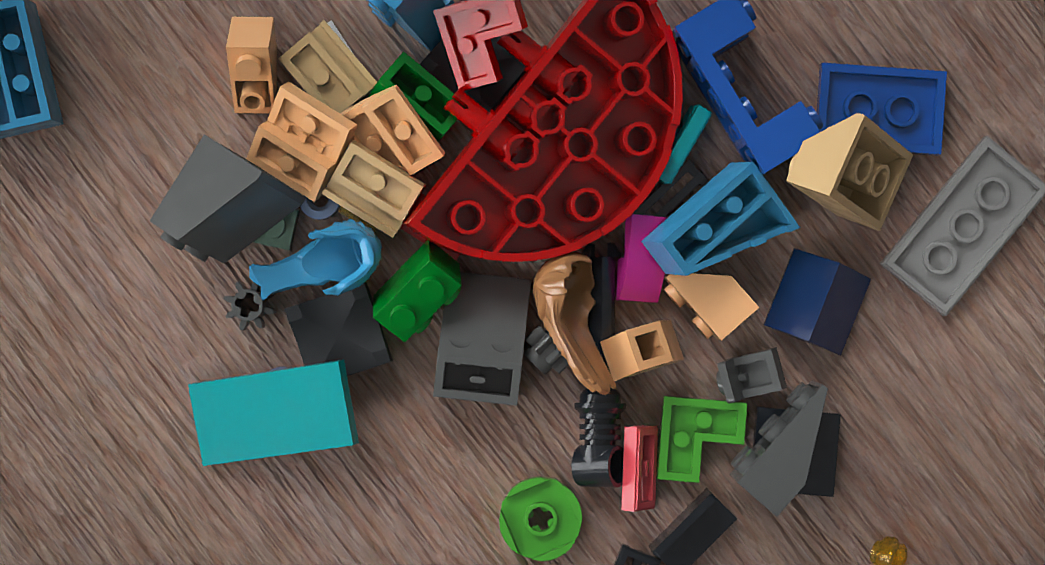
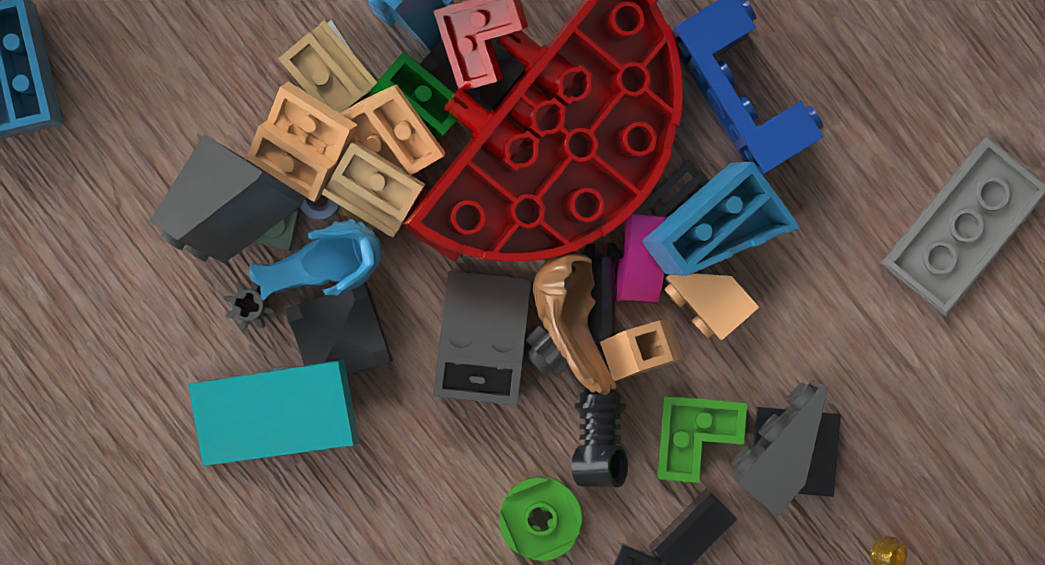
light nougat slope [226,17,277,114] -> none
green brick [373,240,461,342] -> none
coral tile [621,425,658,512] -> none
teal tile [658,105,712,184] -> none
dark grey bracket [716,347,787,404] -> none
dark blue slope [763,248,871,356] -> none
tan slope [786,113,913,231] -> none
blue plate [816,63,947,156] -> none

